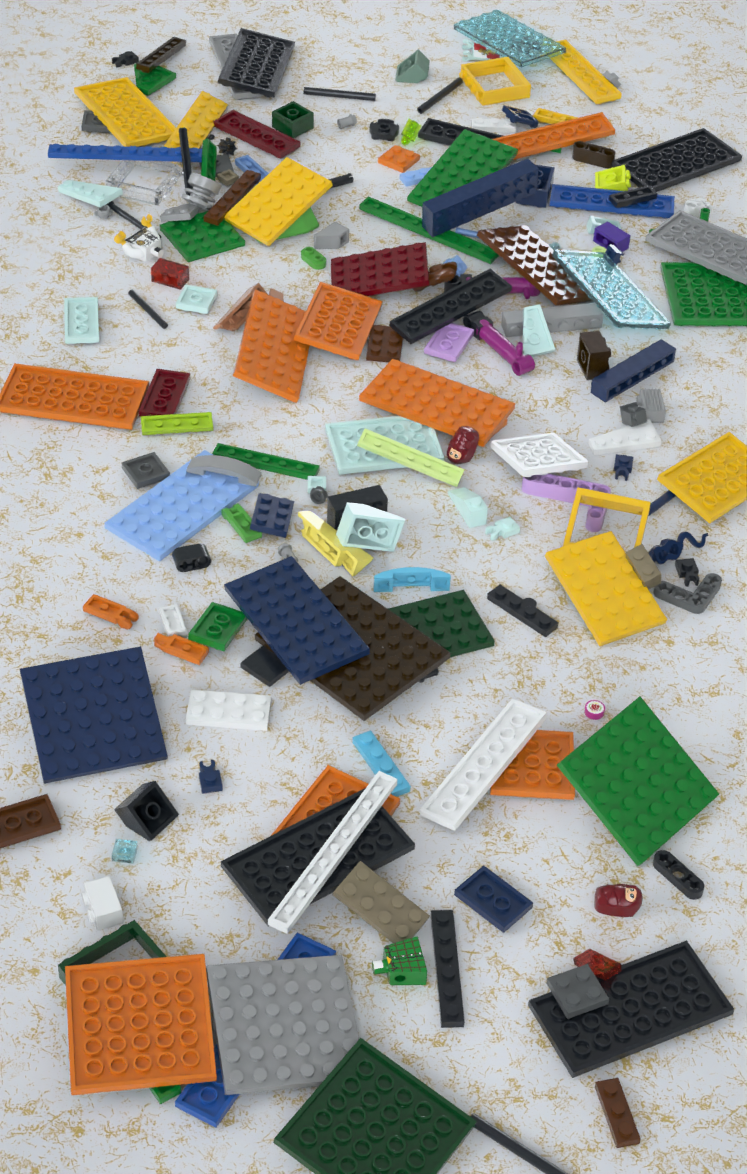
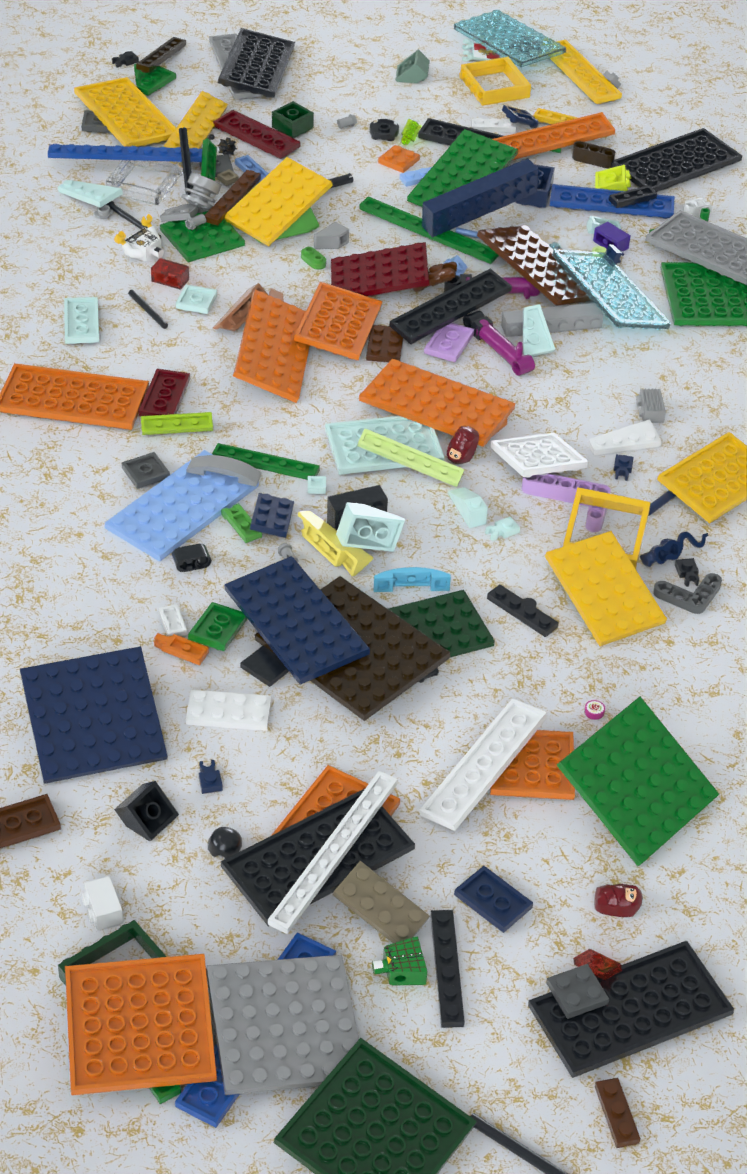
orange hinge [83,594,139,630] -> none
clear light blue plate [112,839,138,863] -> none
black piece [303,87,376,101] -> none
dark grey plate [310,486,328,504] -> none
medium azure plate [352,730,411,797] -> none
black piece [417,77,463,114] -> none
dark brown brick [577,331,611,380] -> none
dark blue brick [590,339,676,403] -> none
dark grey brick [620,402,647,427] -> none
dark tan brick [626,544,661,590] -> none
black beam [653,850,705,900] -> none
none -> light grey pin [185,214,206,230]
none -> black hair [208,827,242,859]

